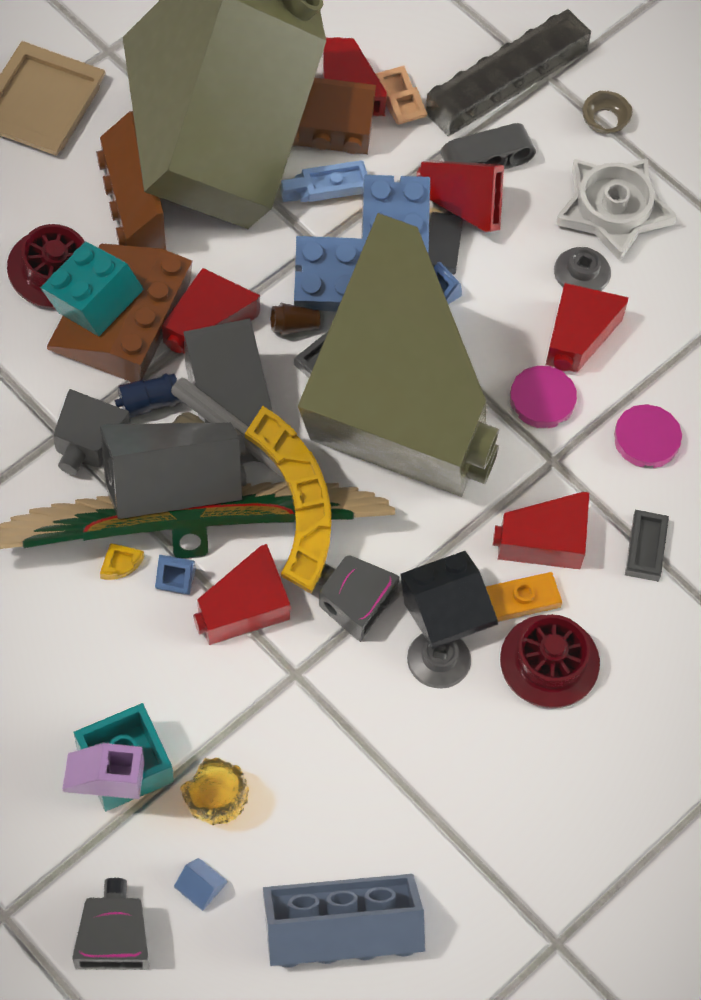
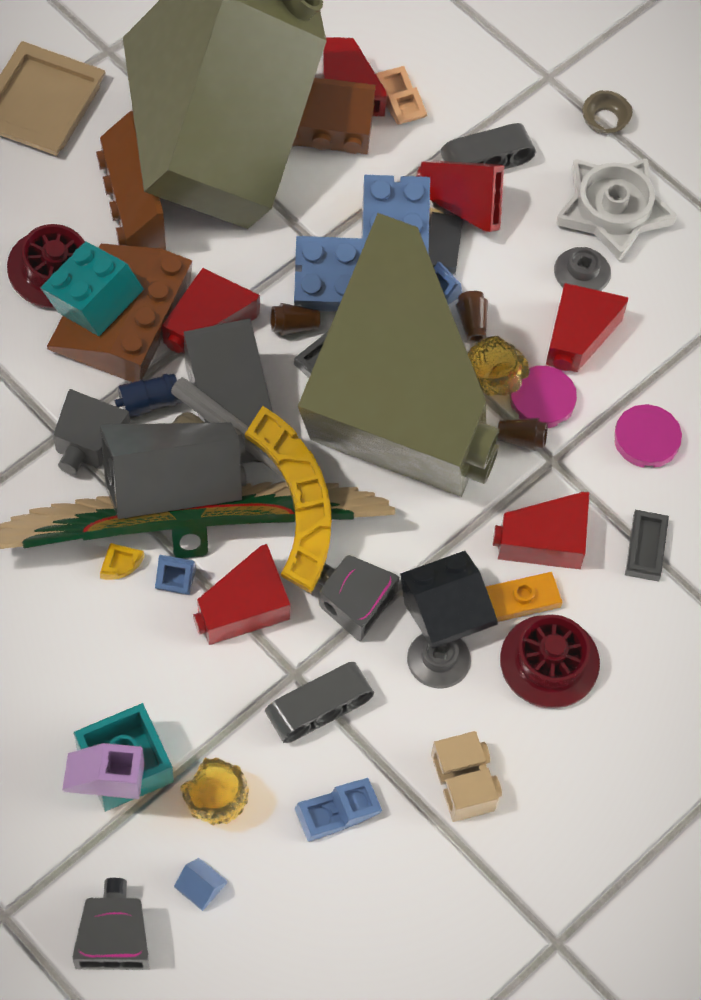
sand blue slope [263,873,425,967] -> none
light blue hinge [280,160,368,202] -> none
clear smoke brick [425,9,592,137] -> none
none -> dark grey beam [265,662,374,743]
none -> medium blue slope [294,778,382,842]
none -> tan piece [431,731,502,822]
none -> reddish brown cone [456,291,488,342]
none -> clear yellow hair [468,335,530,396]
none -> reddish brown cone [497,418,548,451]

